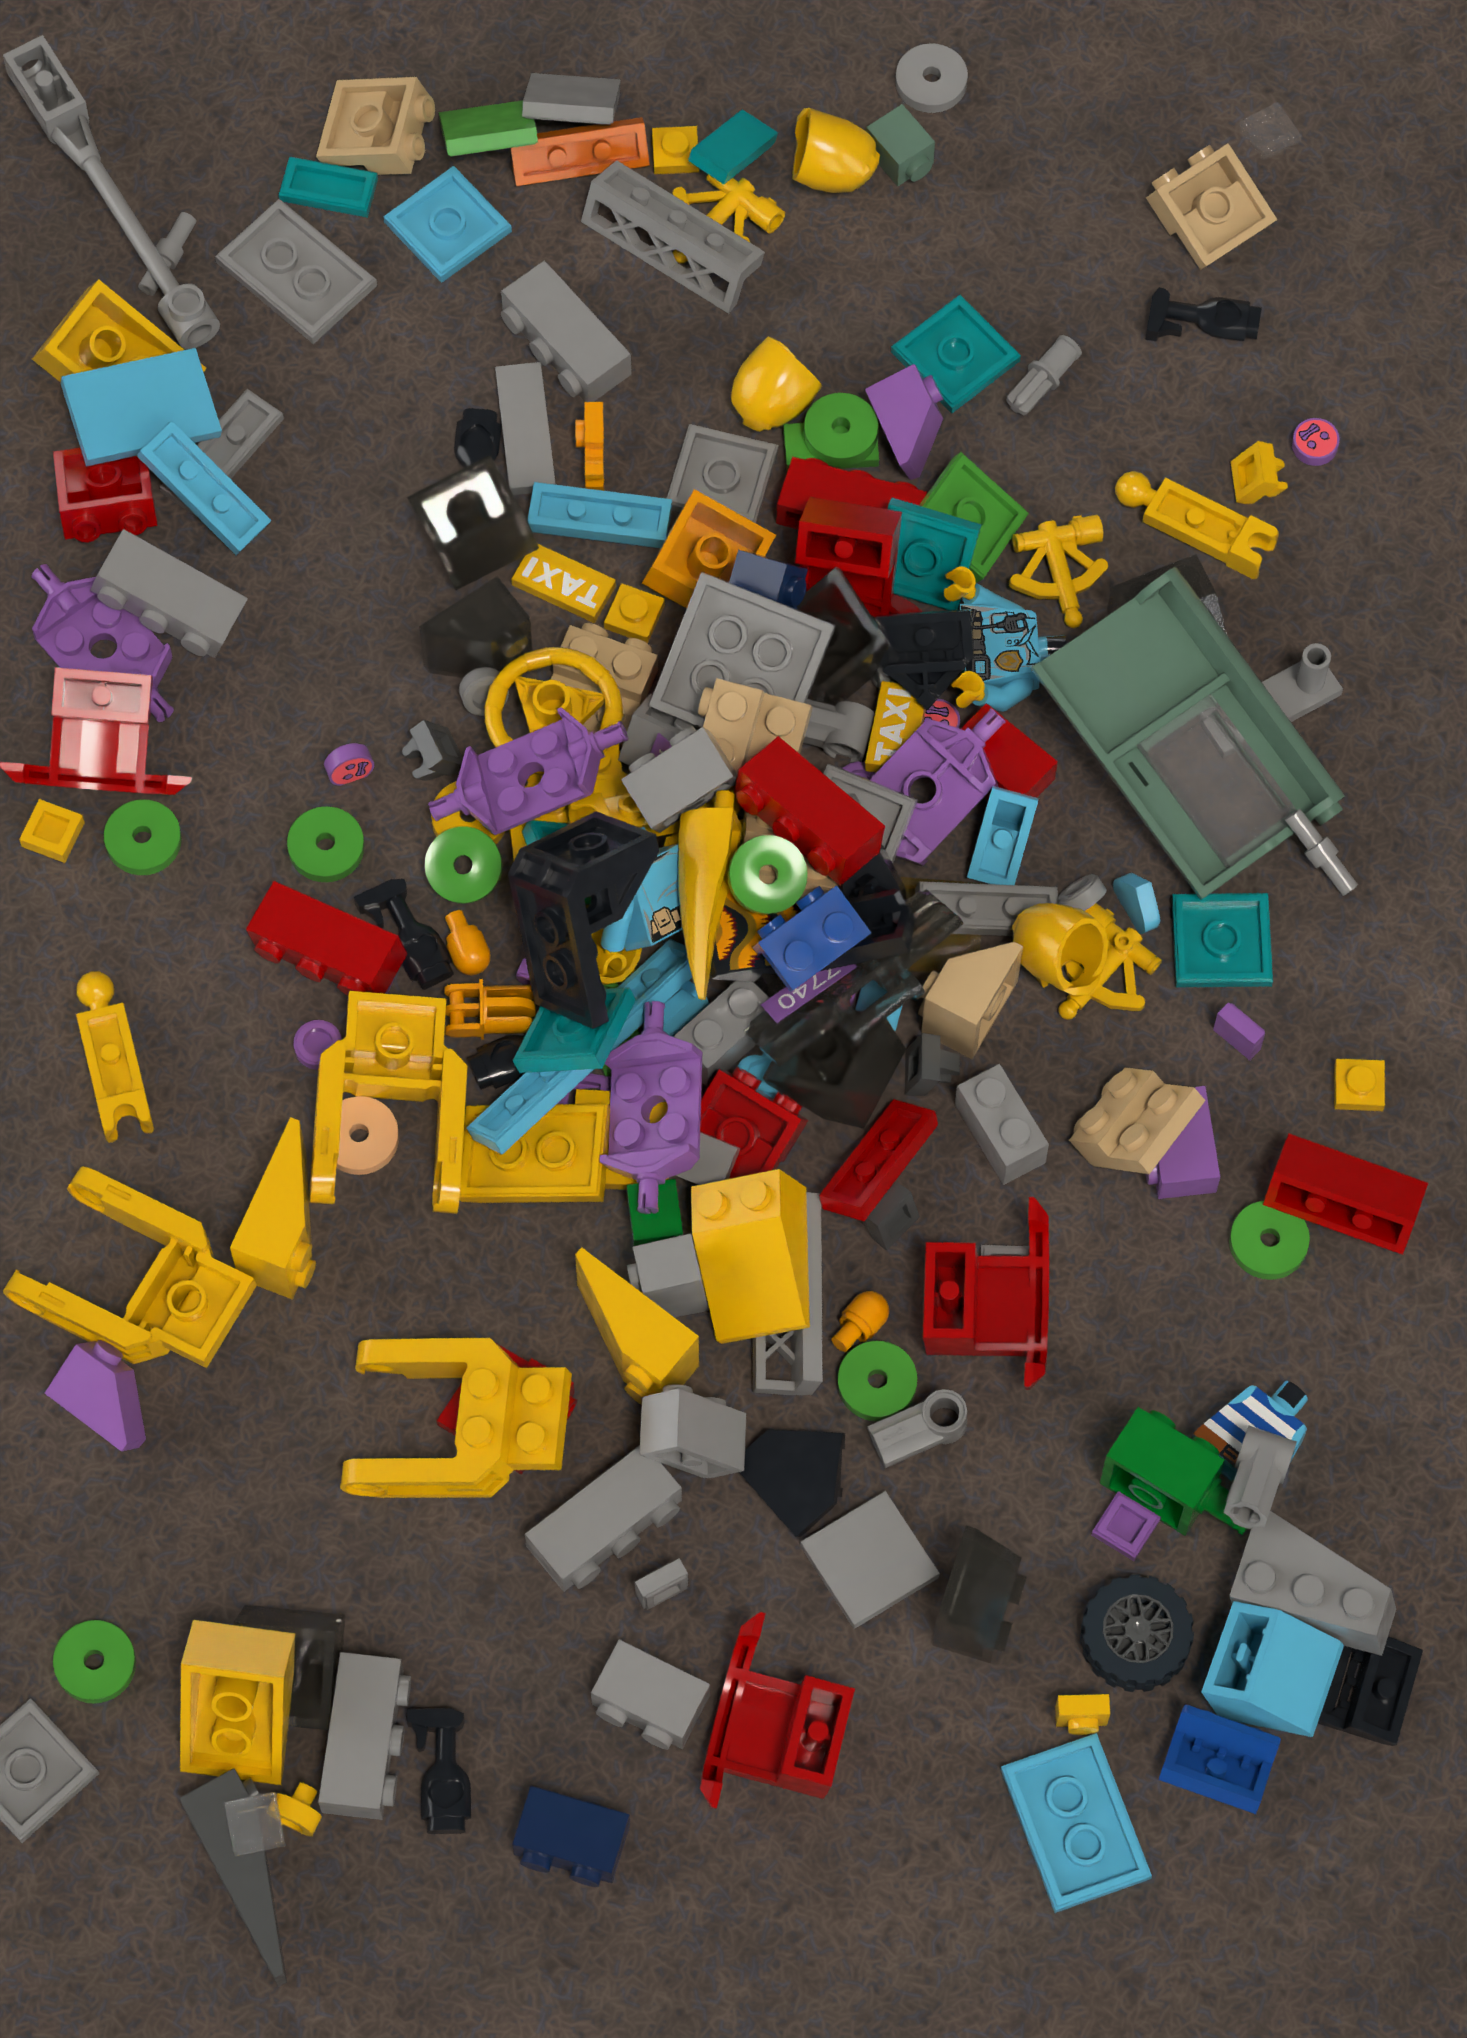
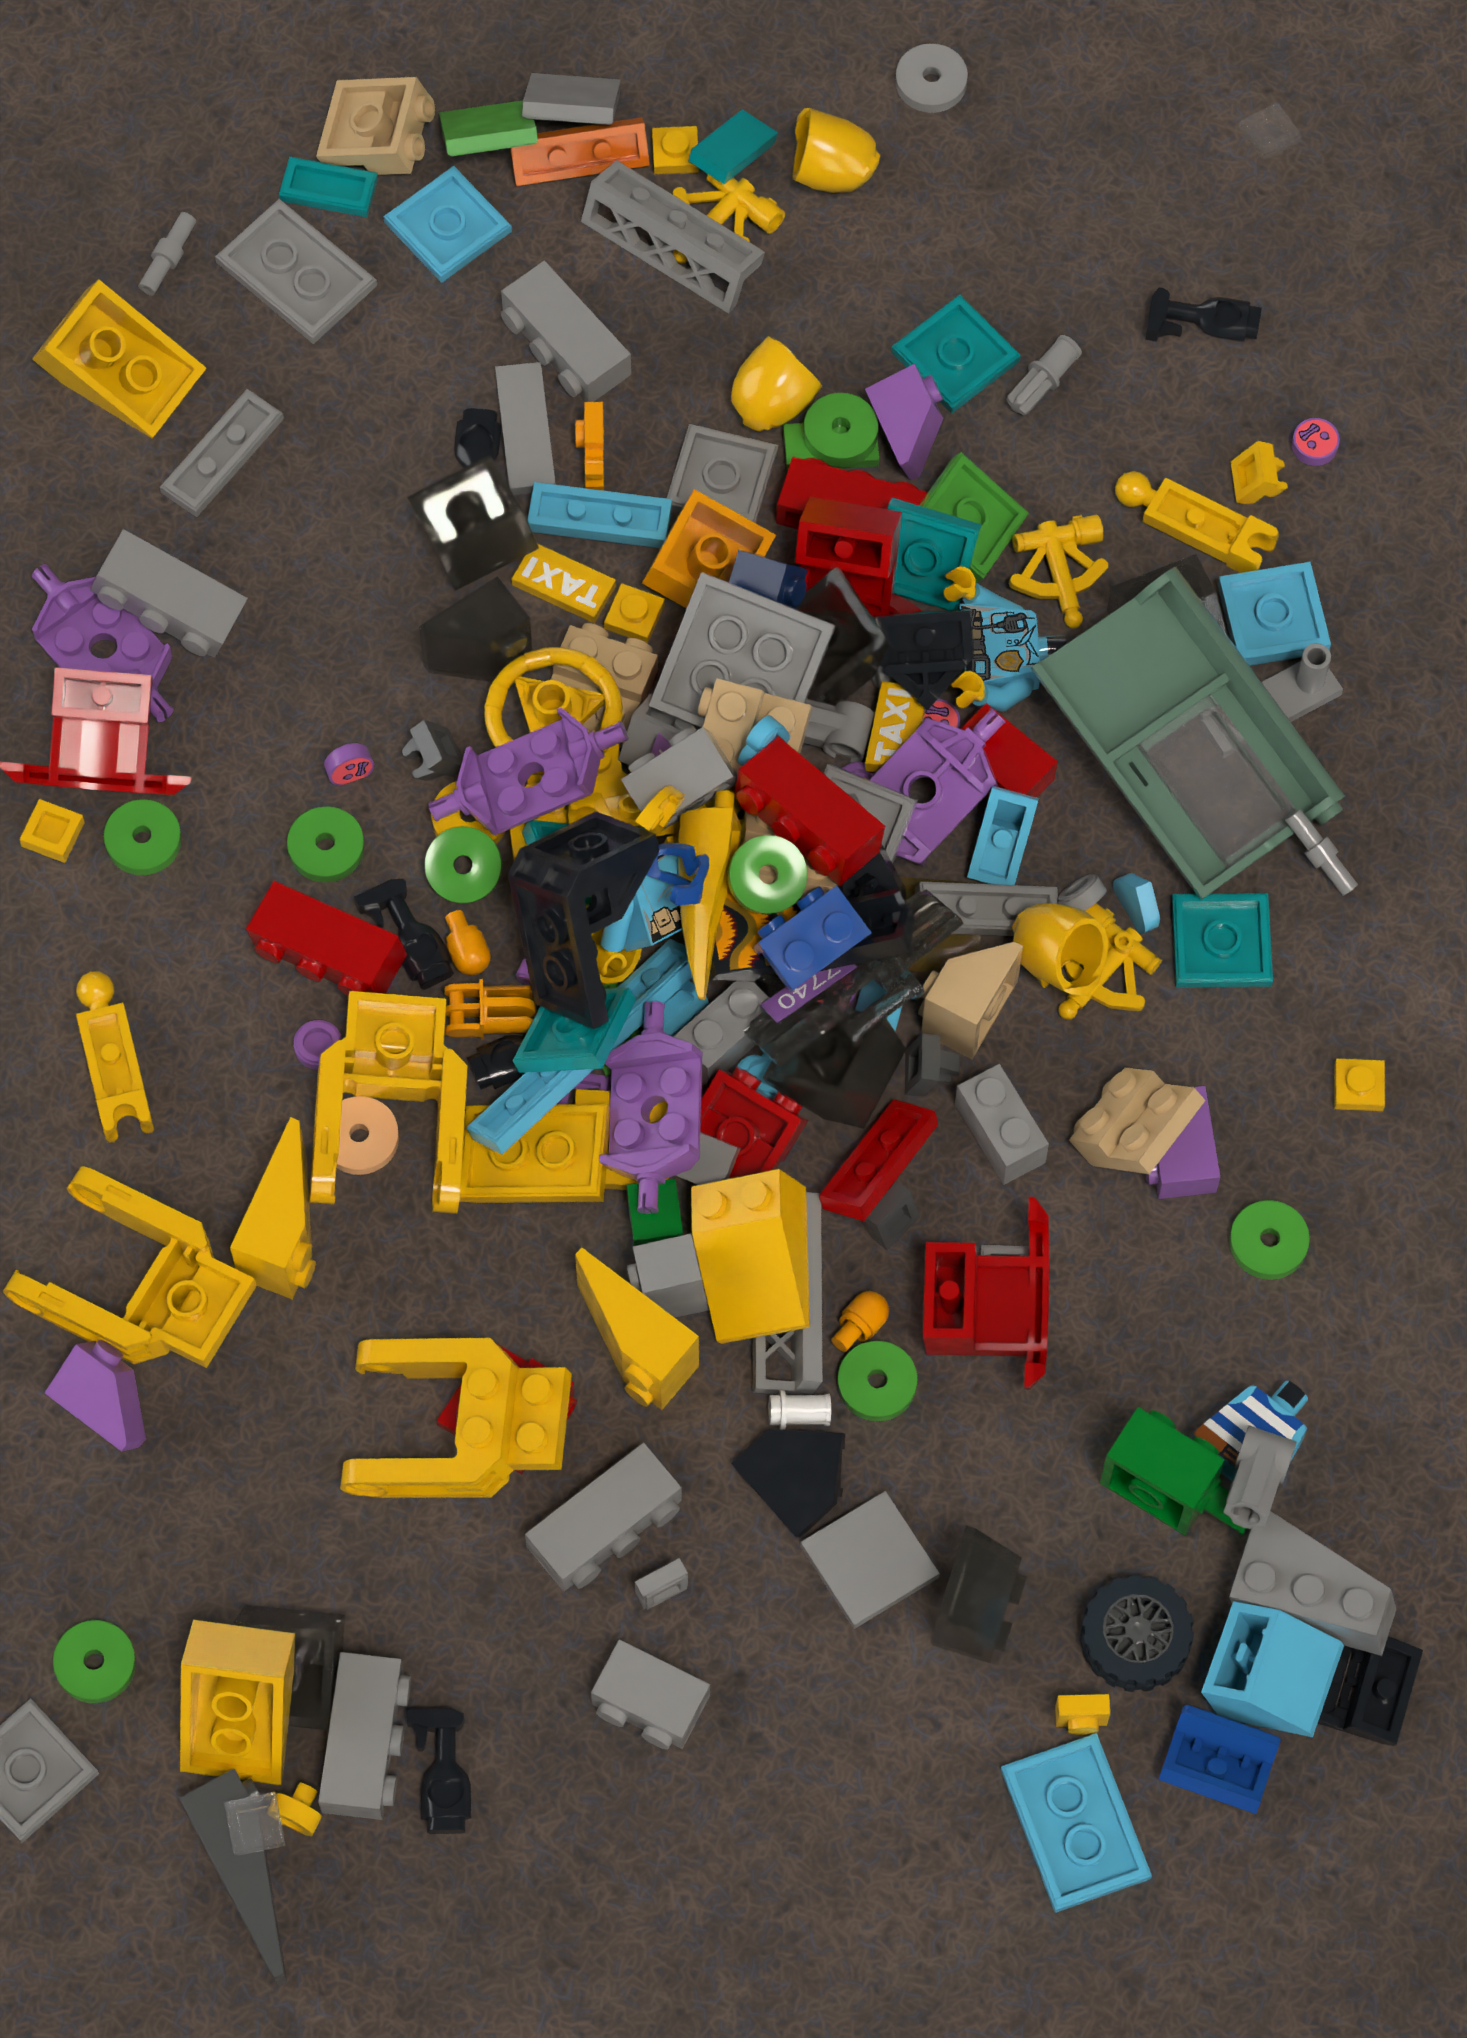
light grey bar [3,35,220,349] -> none
red plate [53,448,158,542] -> none
medium azure tile [60,348,222,467] -> none
medium azure plate [137,421,272,556] -> none
light grey tile [459,667,509,716] -> none
dark blue brick [512,1786,630,1887] -> none
light grey brick [639,1385,746,1478] -> none
red piece [700,1612,855,1810] -> none
sand green brick [866,104,935,187] -> none
light grey piece [867,1389,967,1468] -> none
medium lavender tile [1091,1491,1161,1561] -> none
tan plate [1146,143,1277,270] -> none
medium lavender tile [1213,1002,1265,1061] -> none
red brick [1263,1133,1428,1255] -> none
none -> yellow tile [635,785,685,835]
none -> blue helmet [647,843,709,905]
none -> medium azure tile [738,715,791,766]
none -> white pin [768,1390,831,1430]
none -> medium azure plate [1217,562,1331,666]

